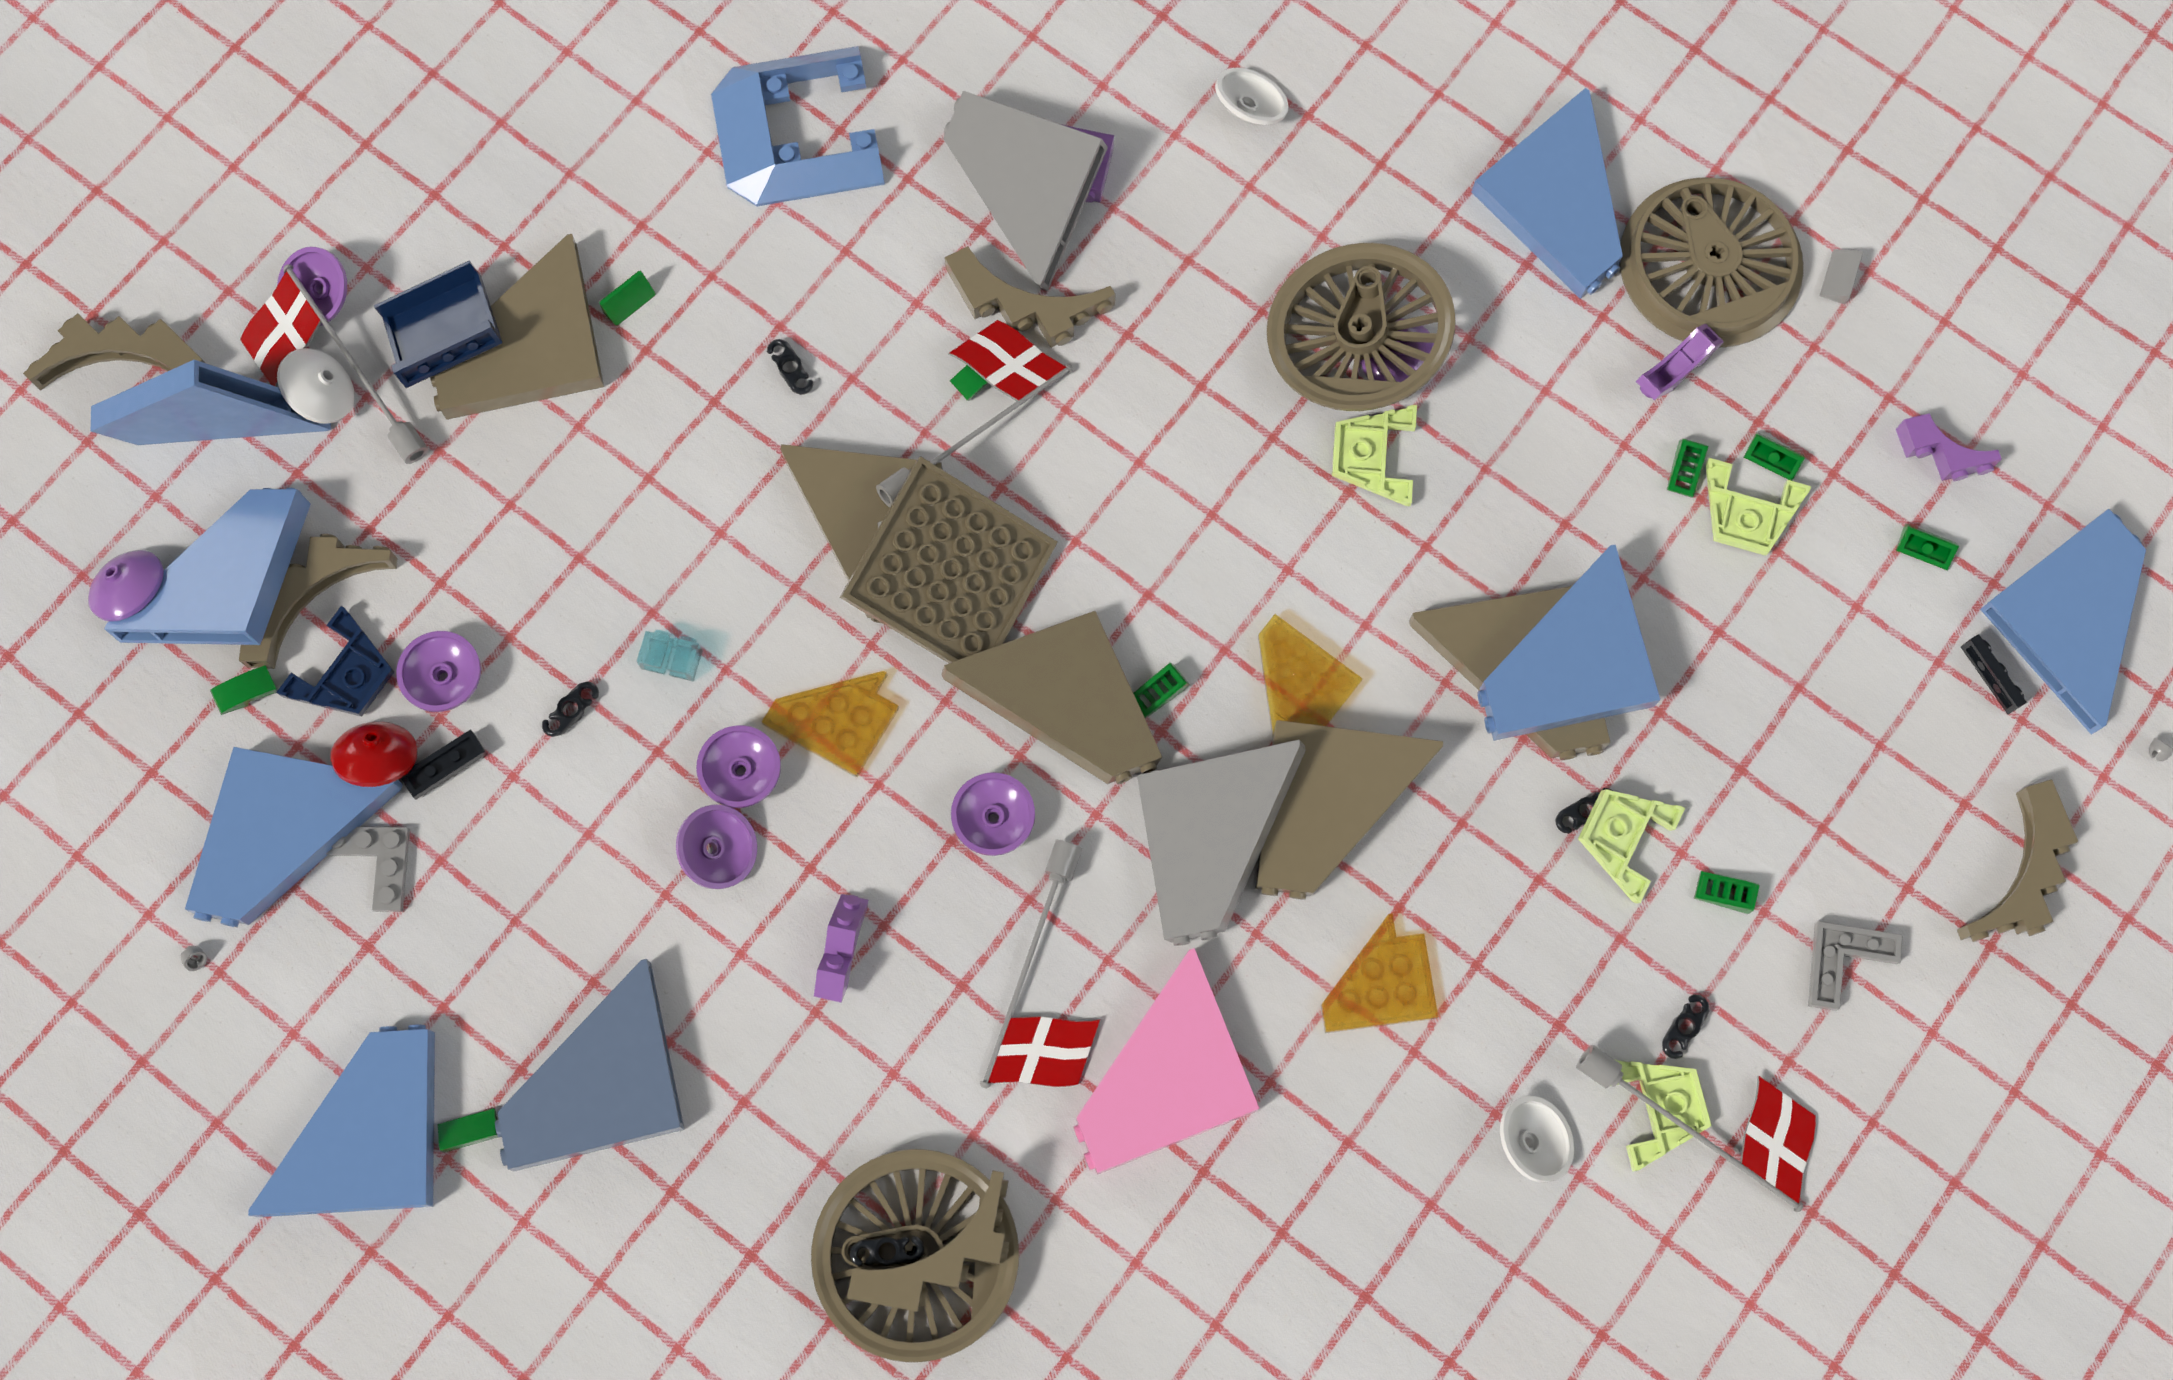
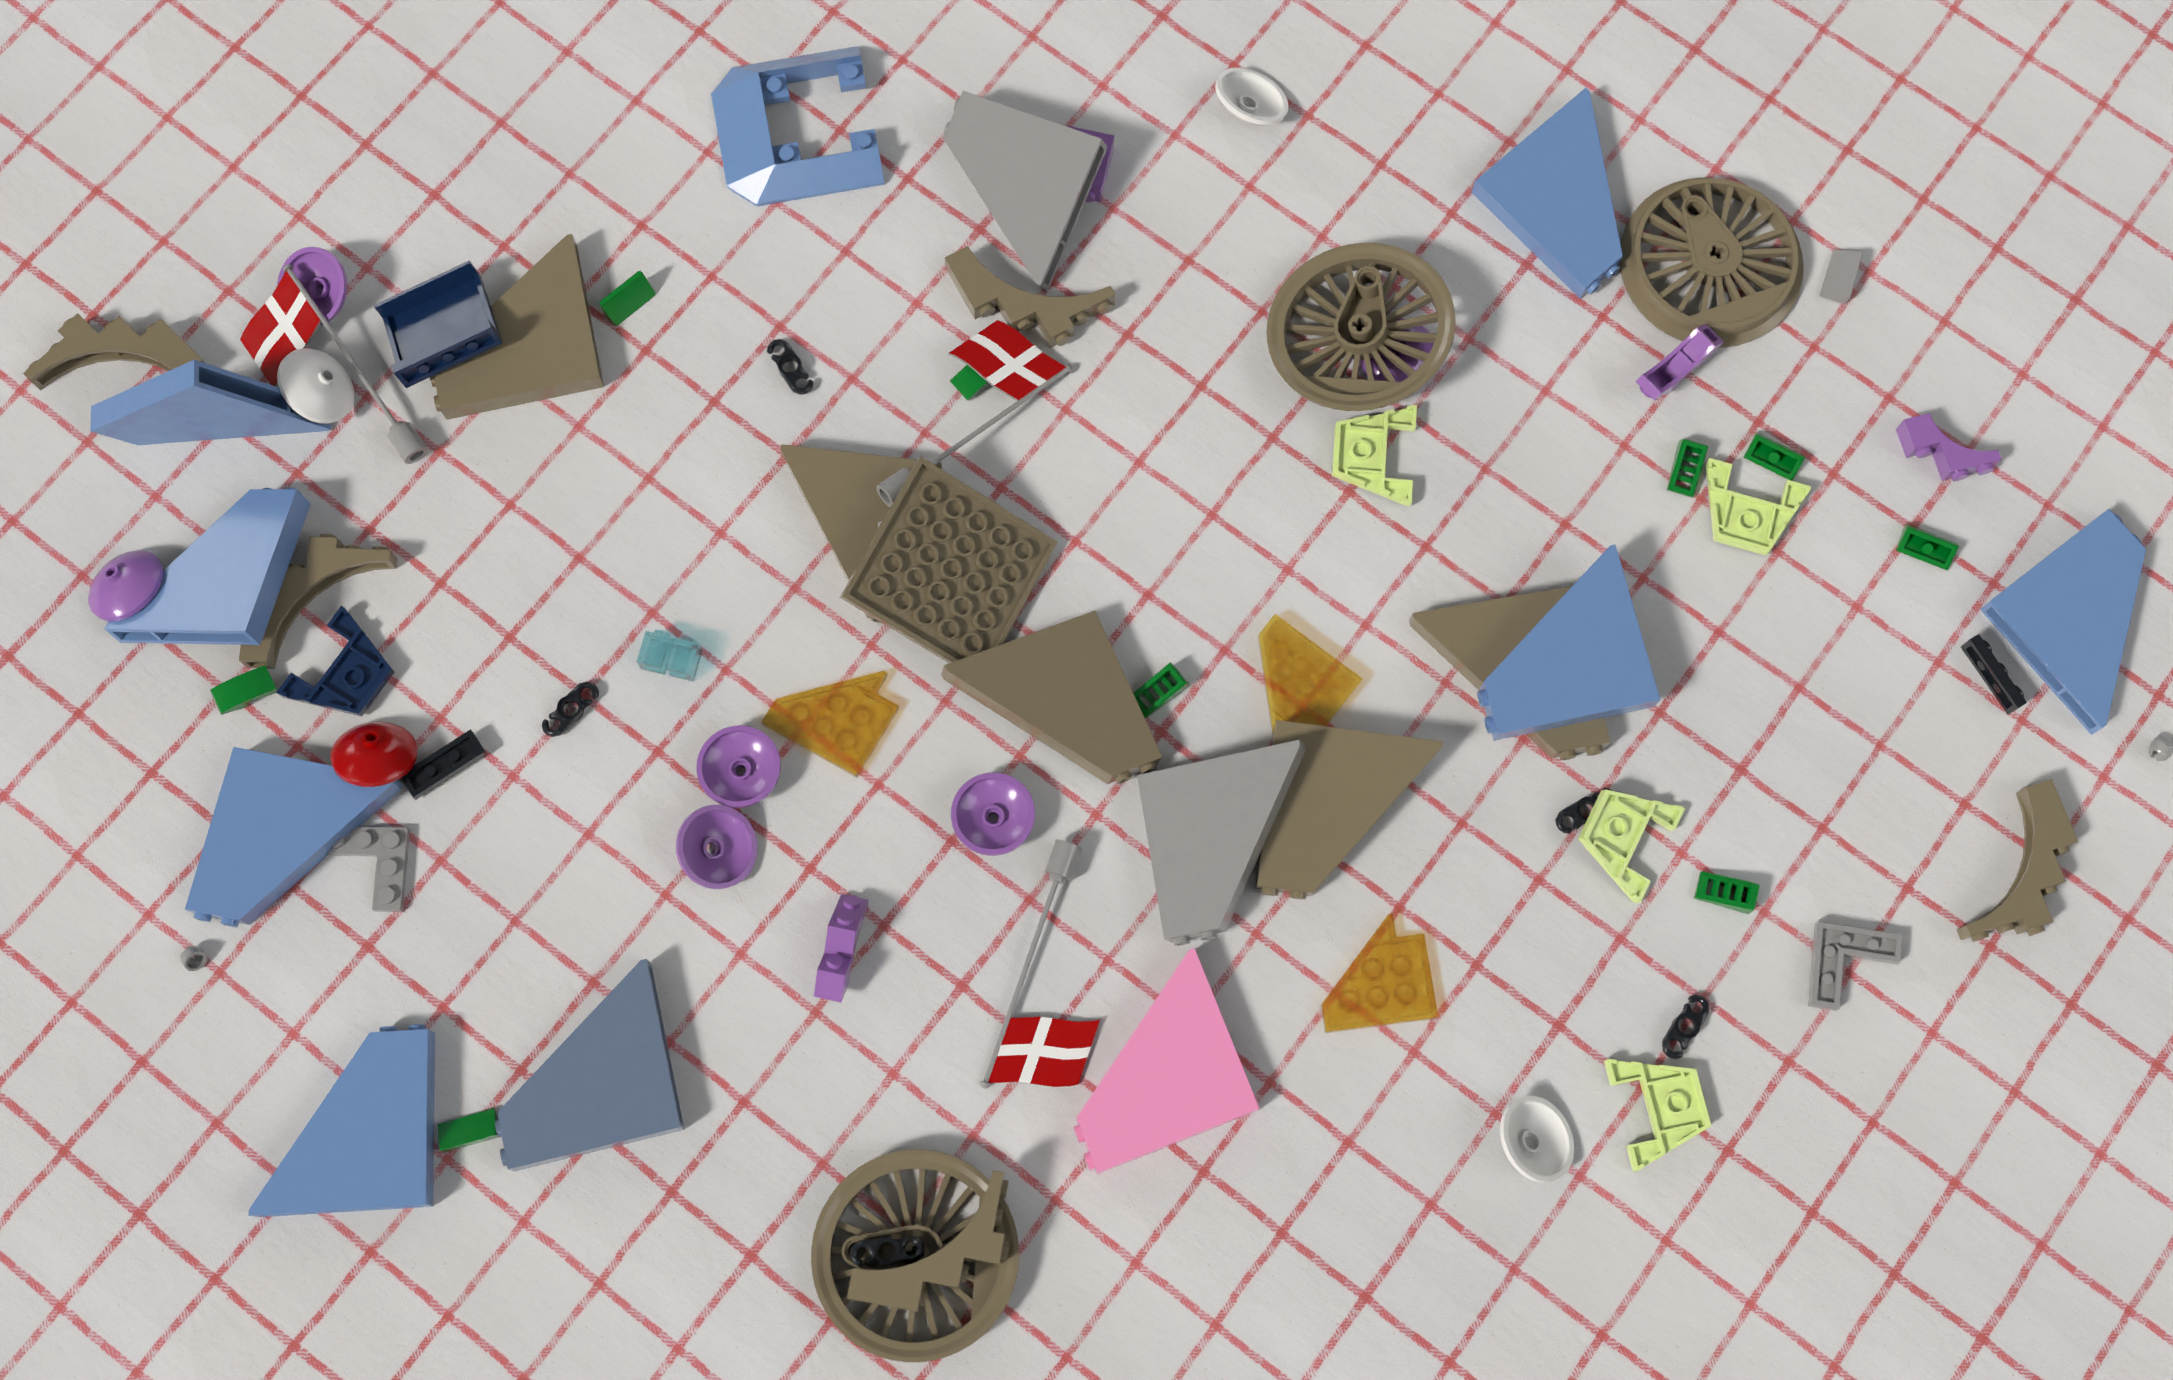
medium lavender dish [396,631,481,712] -> none
flag [1576,1045,1816,1212] -> none

